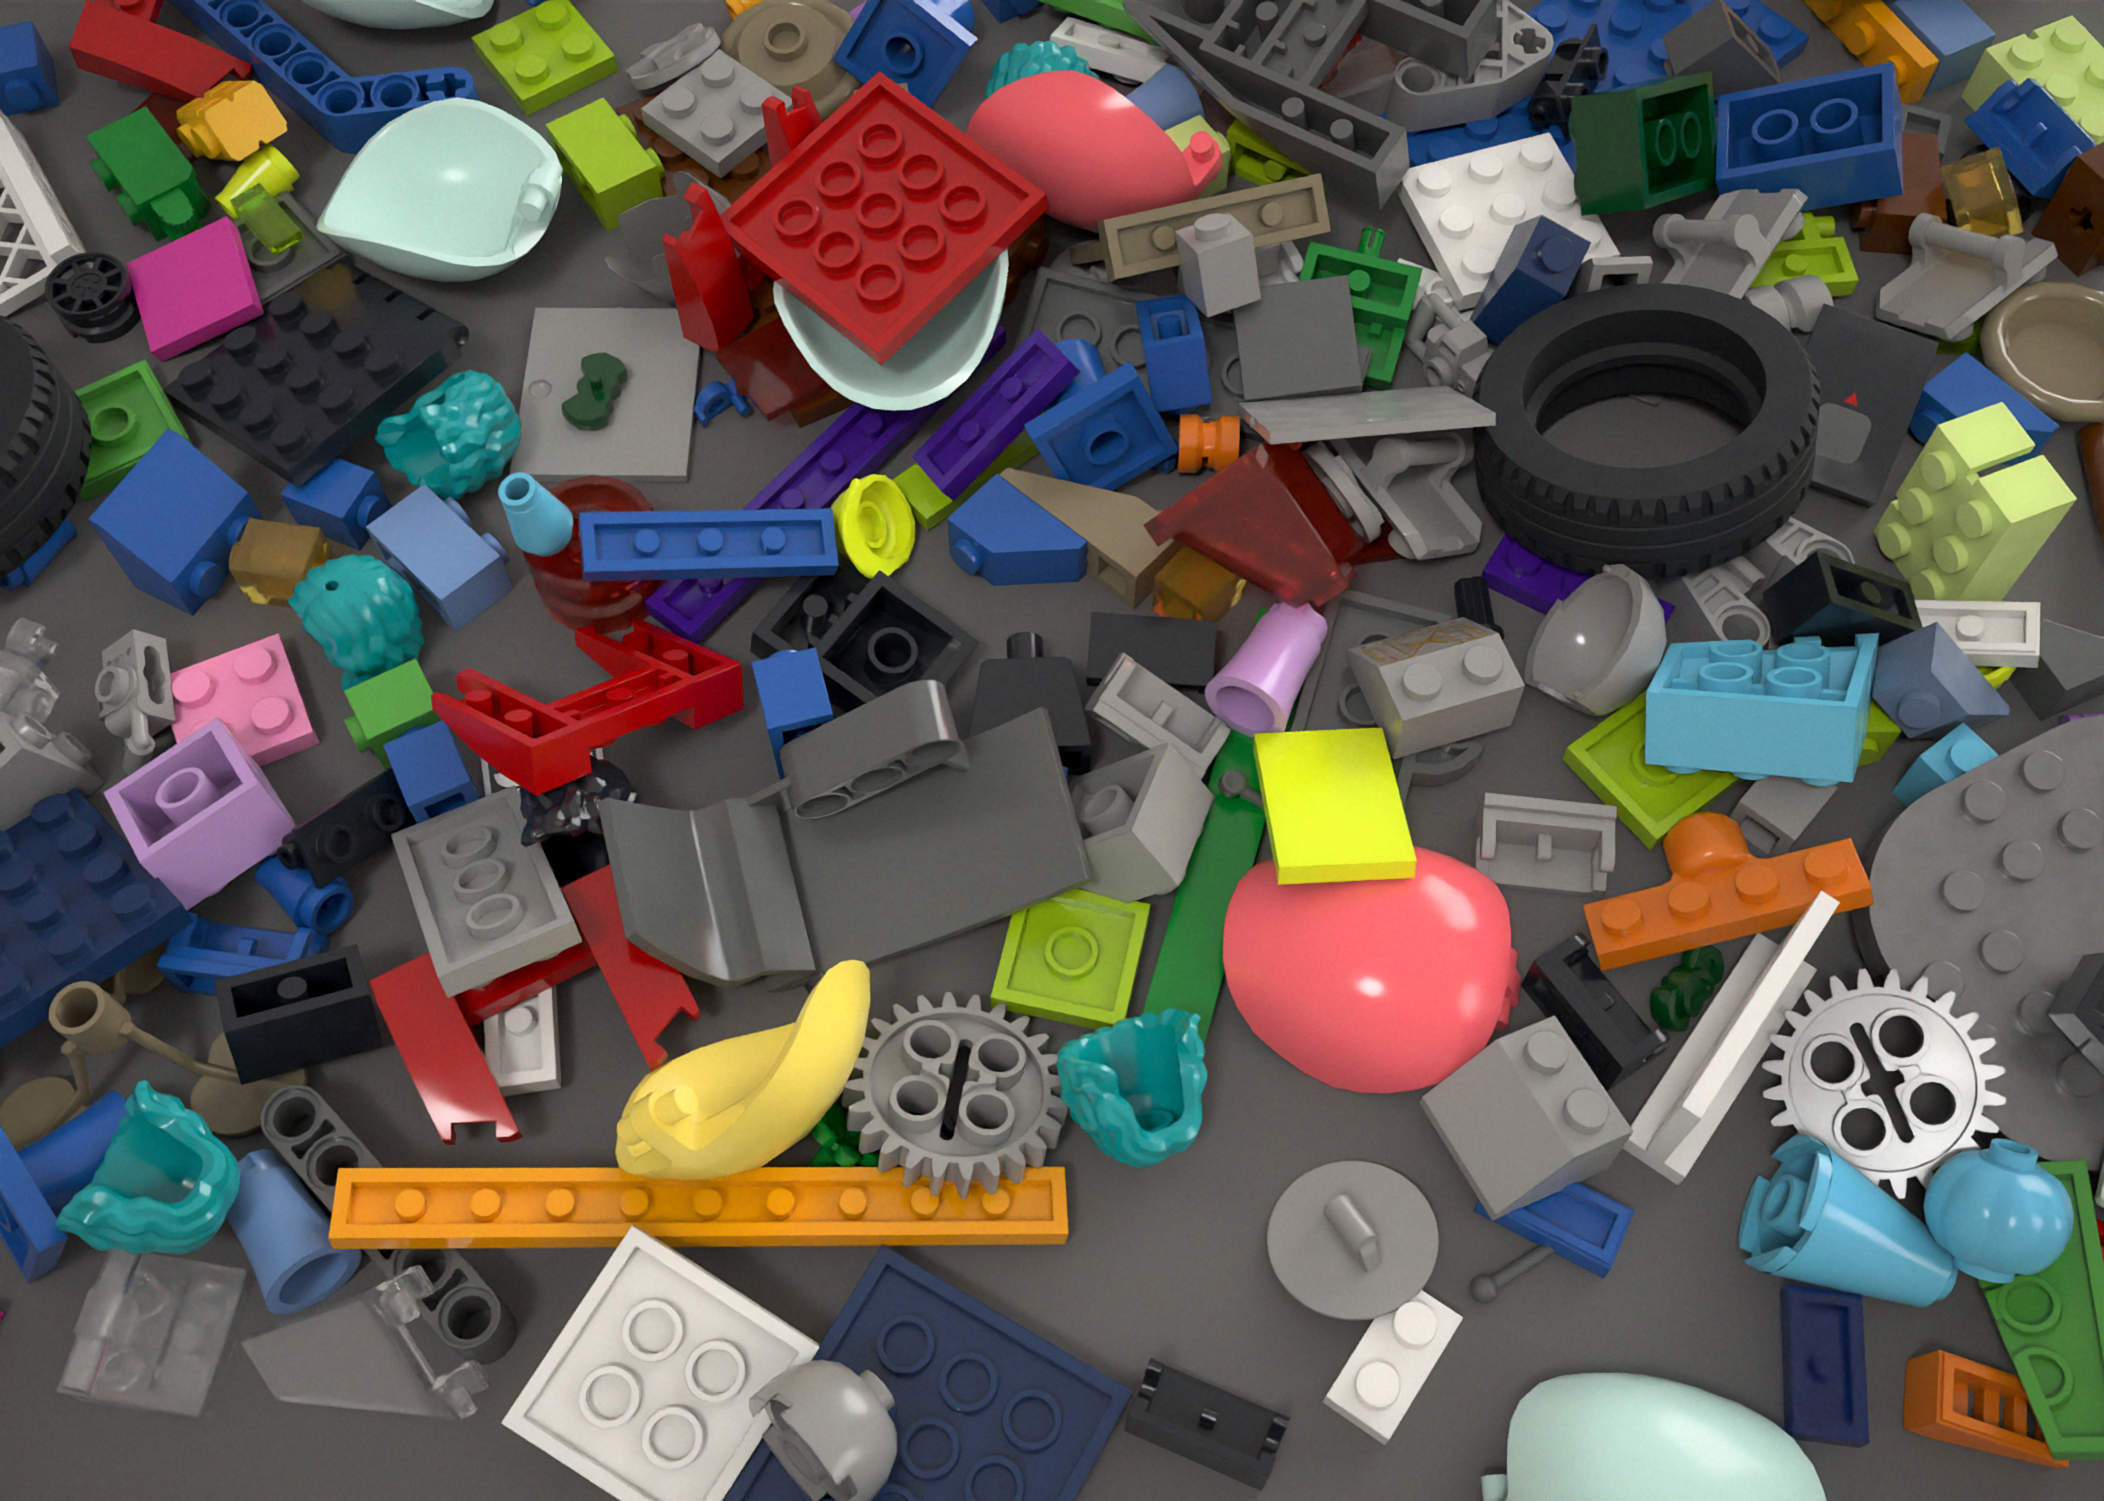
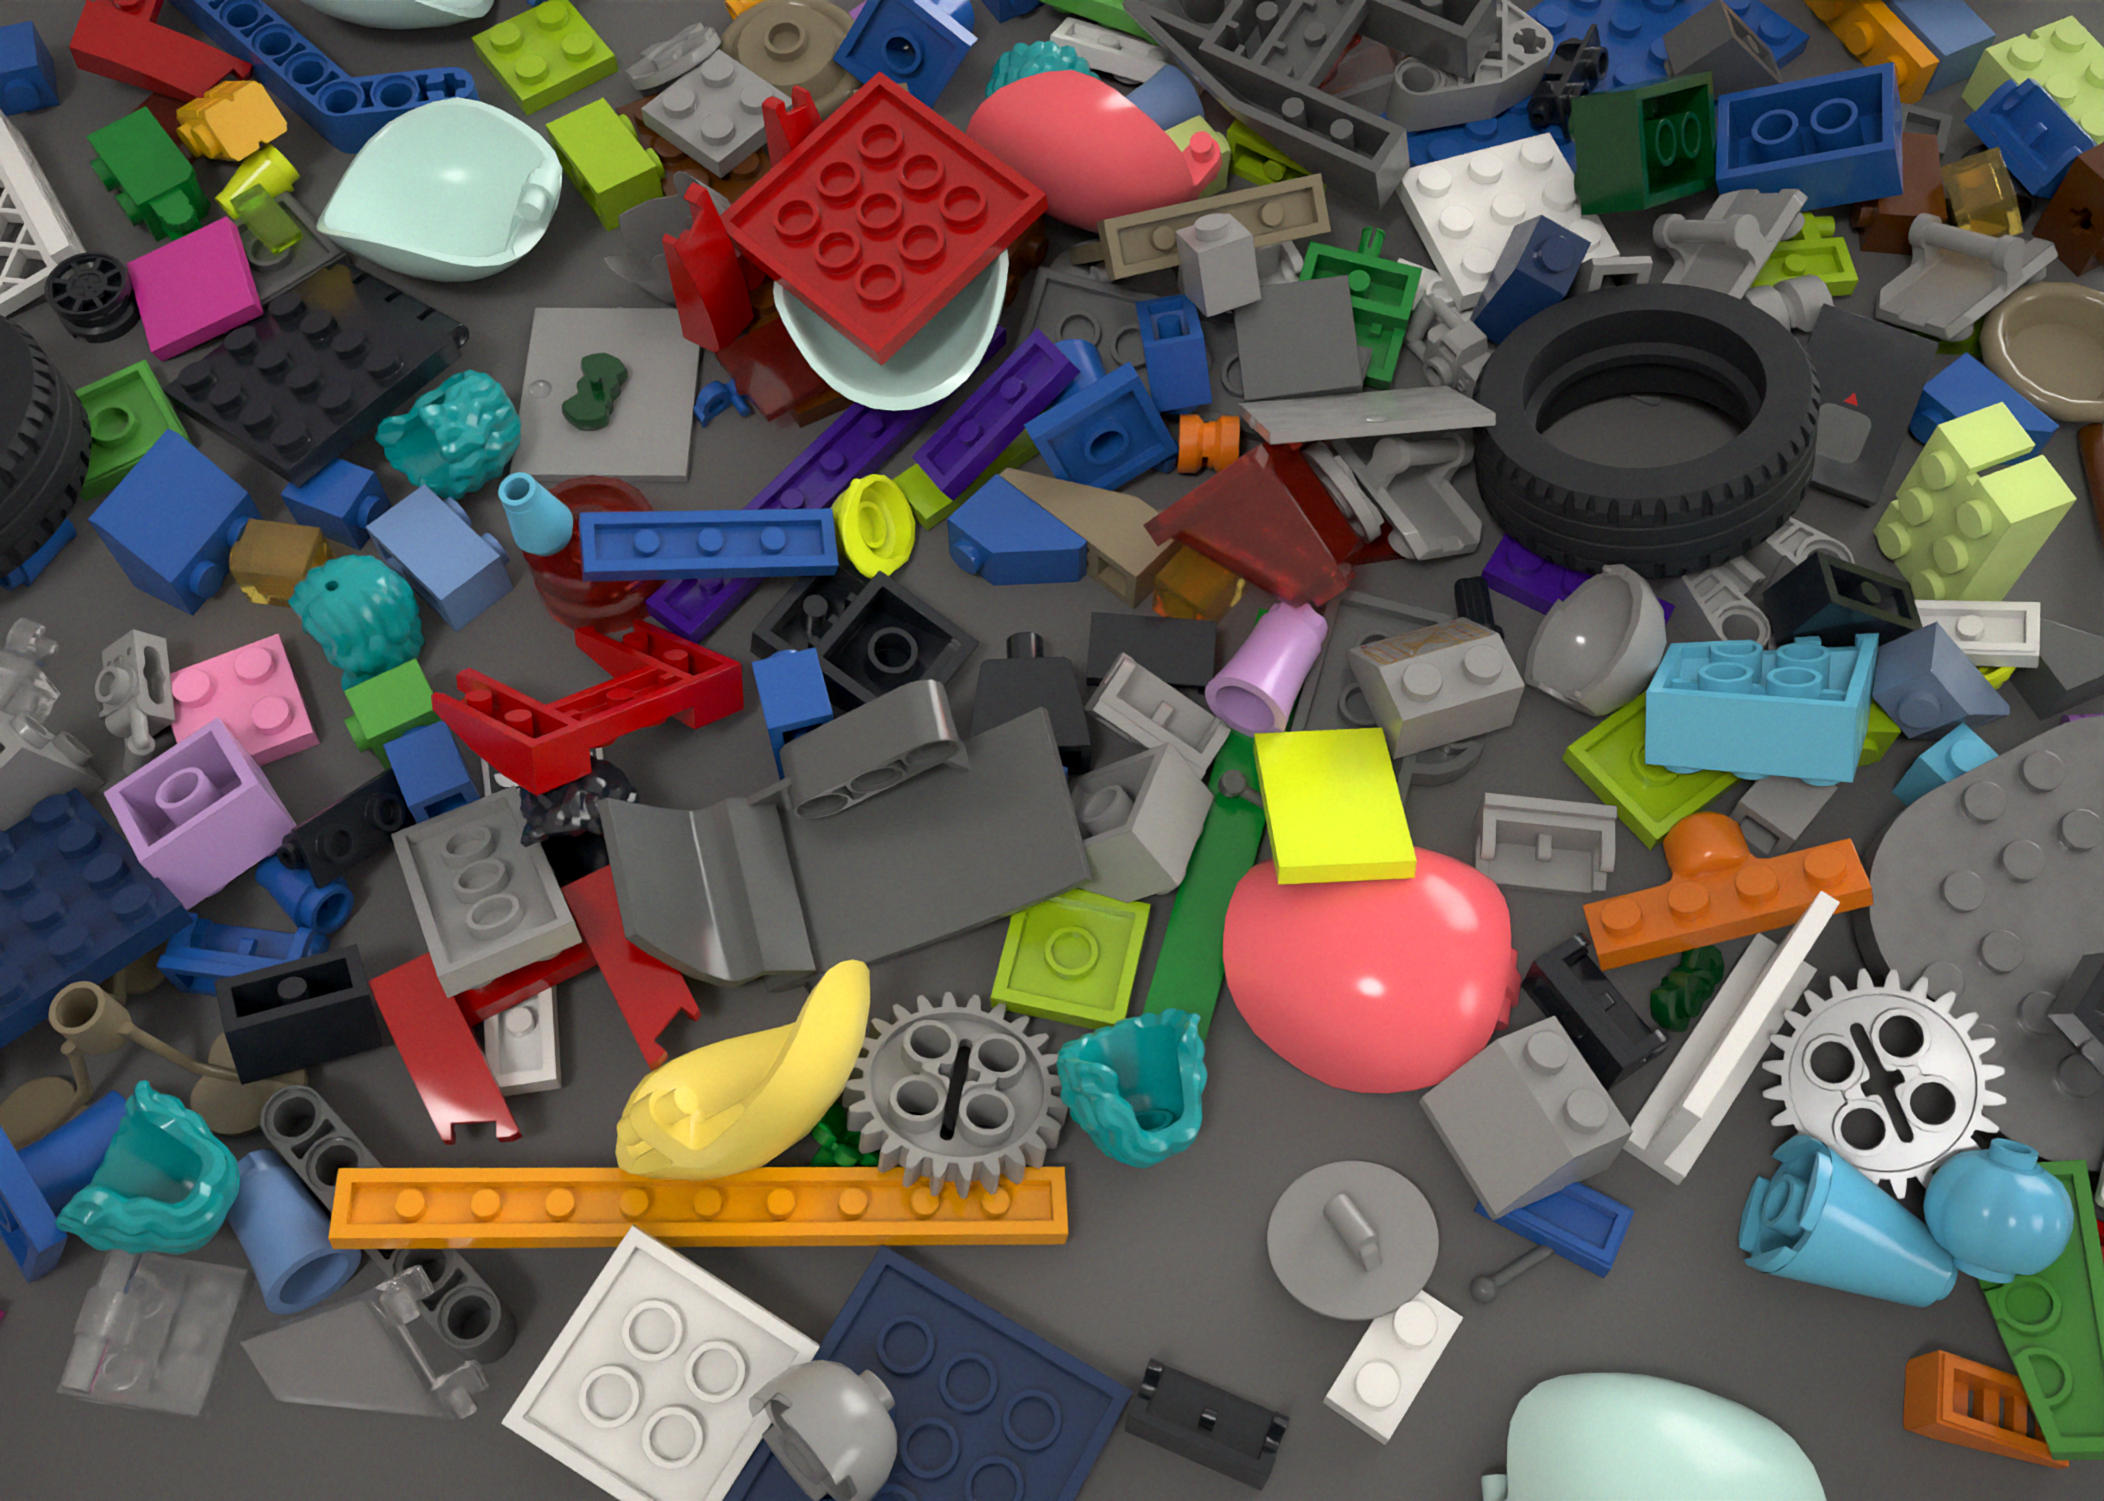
clear blue plate [1780,1285,1869,1448] -> none

